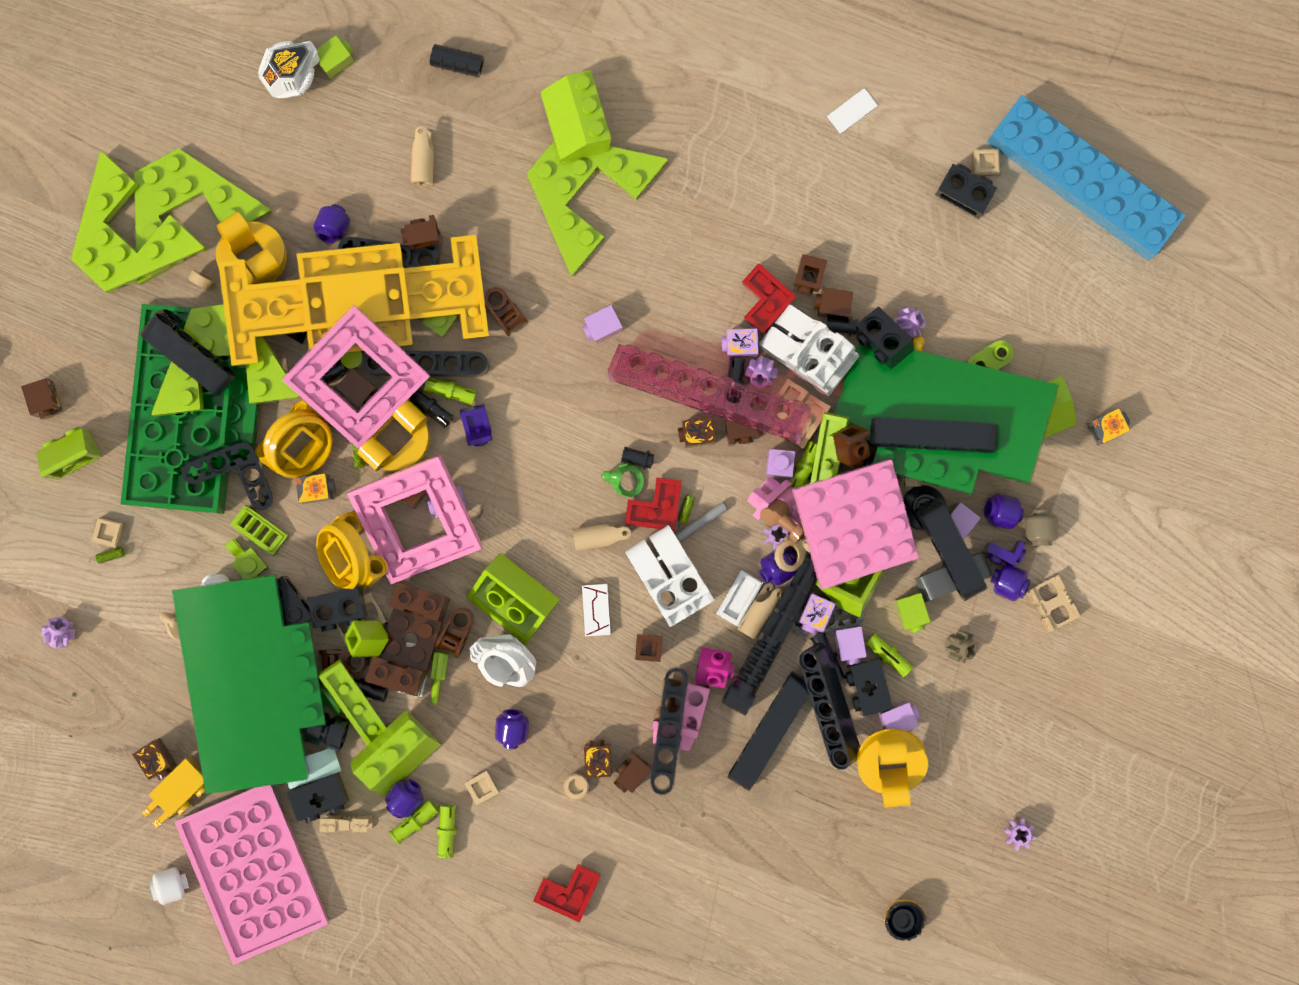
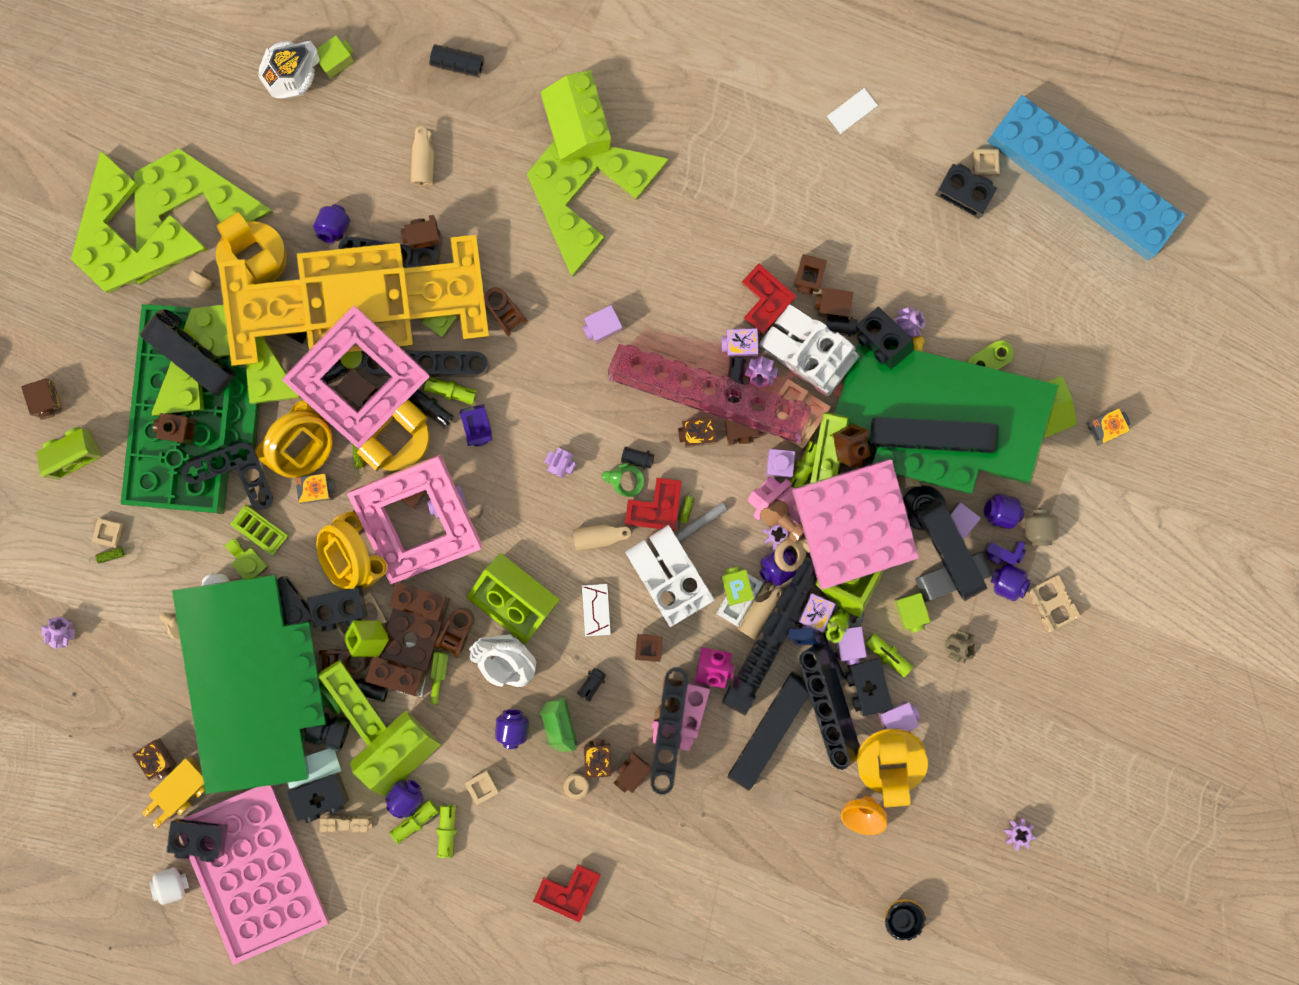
none -> reddish brown brick [153,413,197,445]
none -> black brick [166,818,228,862]
none -> bright green slope [539,696,578,752]
none -> lavender gear [544,447,576,478]
none -> black pin [577,667,606,702]
none -> lime brick [721,566,754,606]
none -> dark blue tile [788,629,821,645]
none -> lime pin [826,609,849,643]
none -> light orange piece [841,796,888,835]

